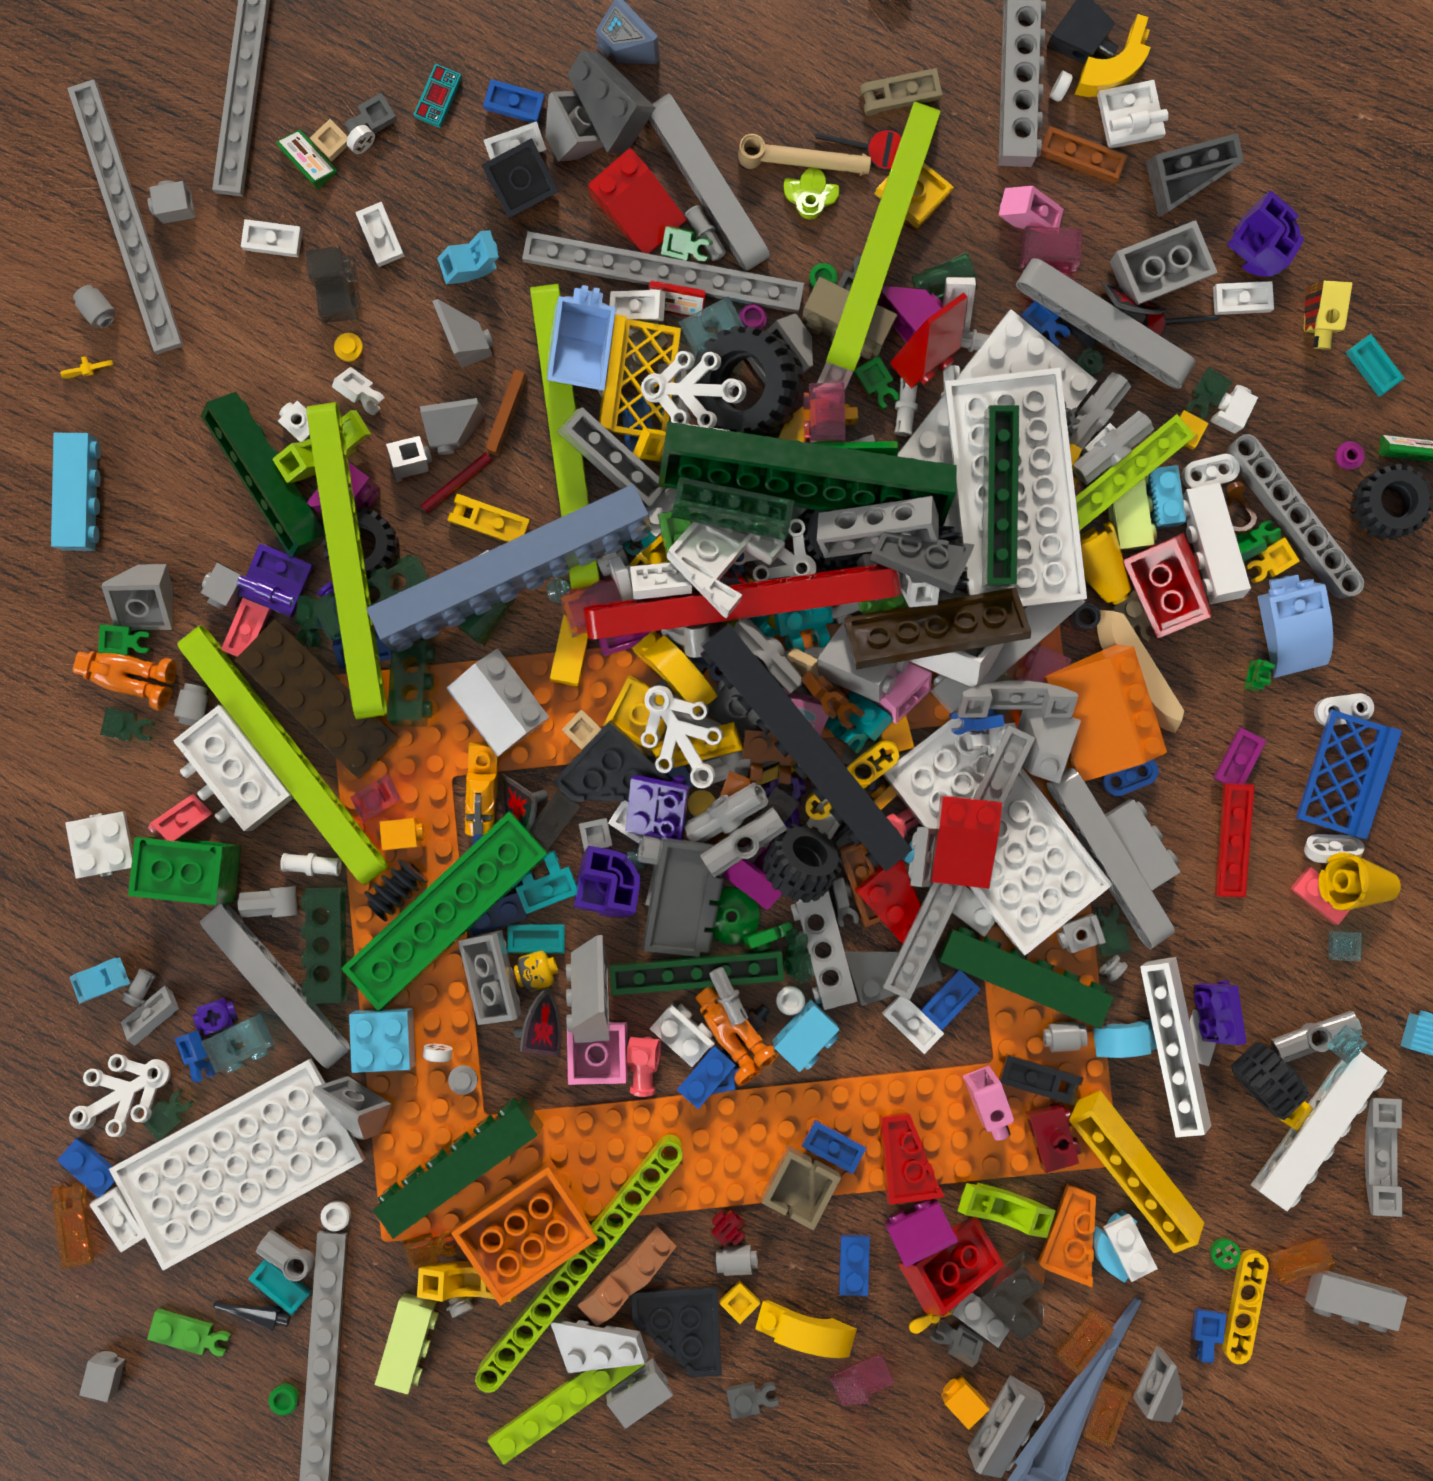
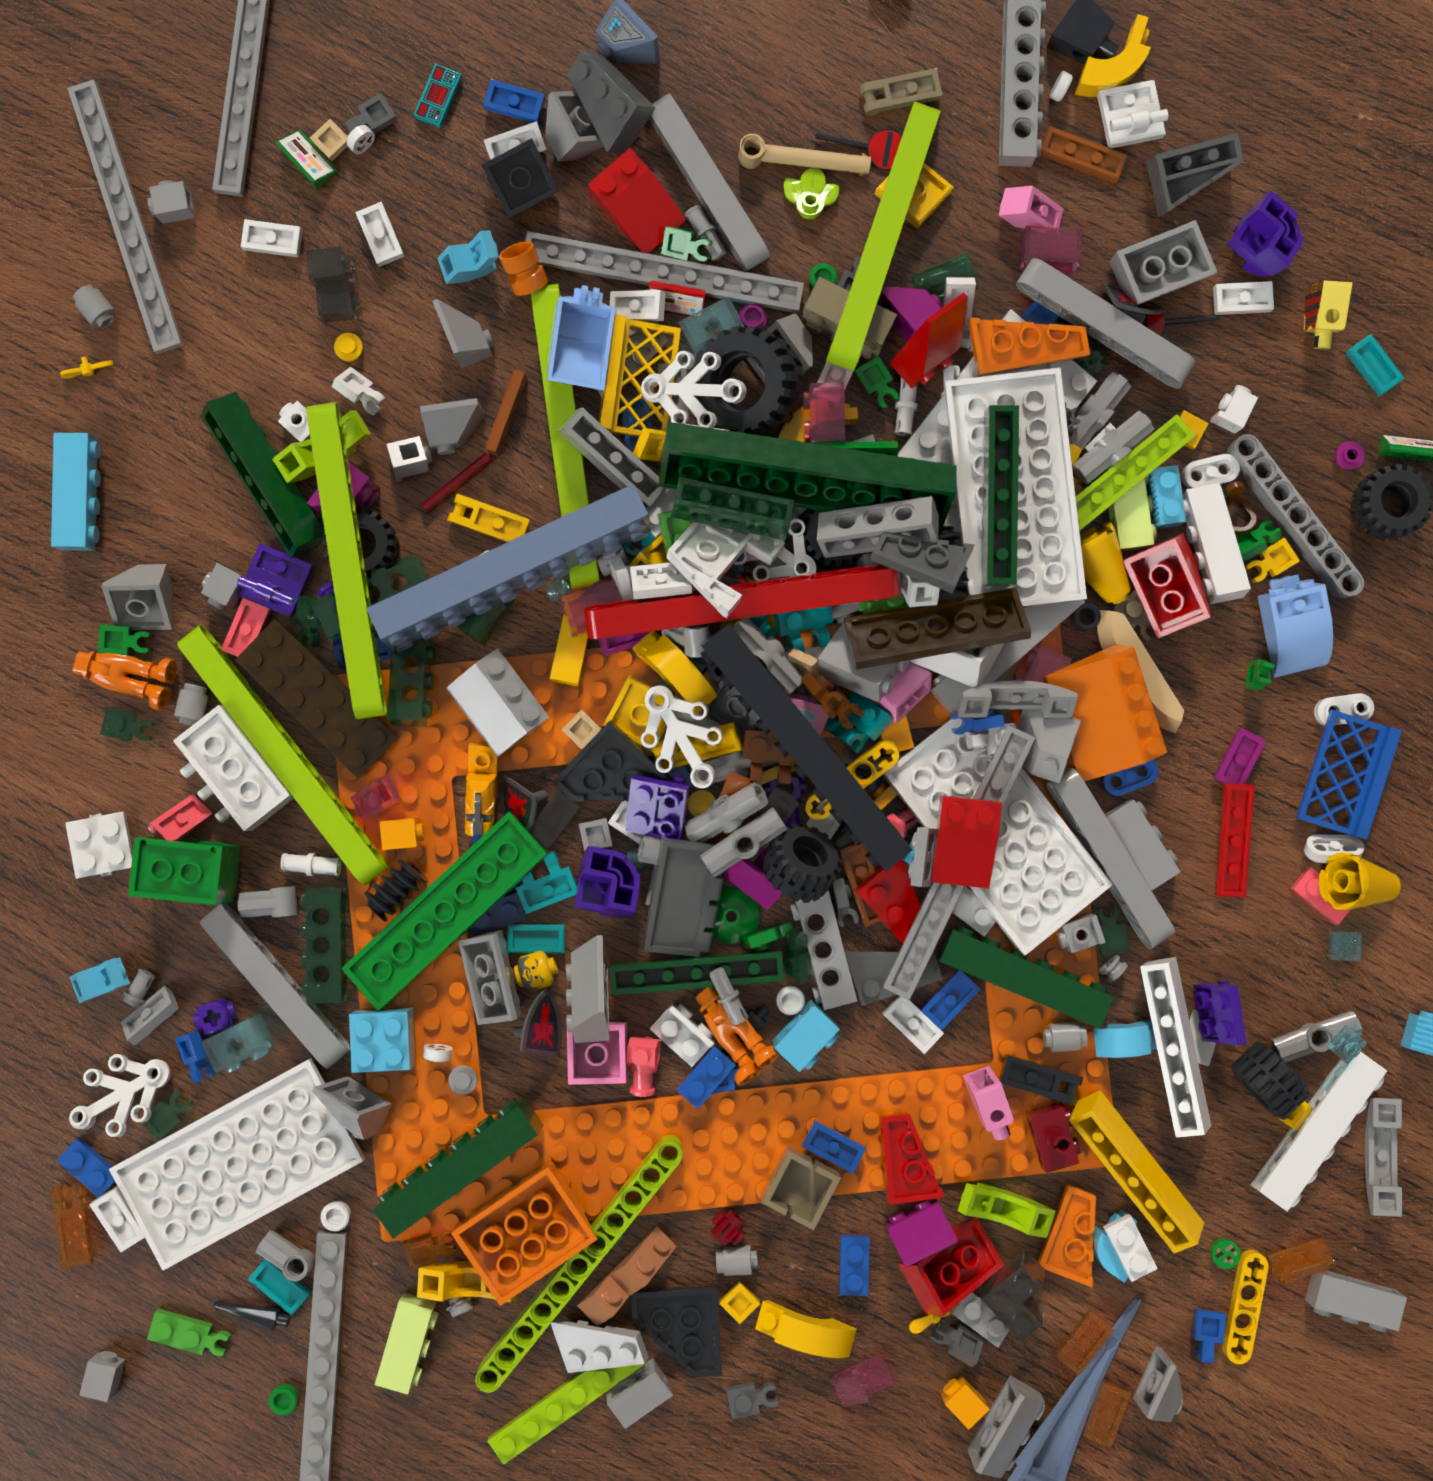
clear green plate [1185,367,1232,420] -> none
none -> orange wheel [499,241,548,296]
none -> orange wing [967,318,1090,376]

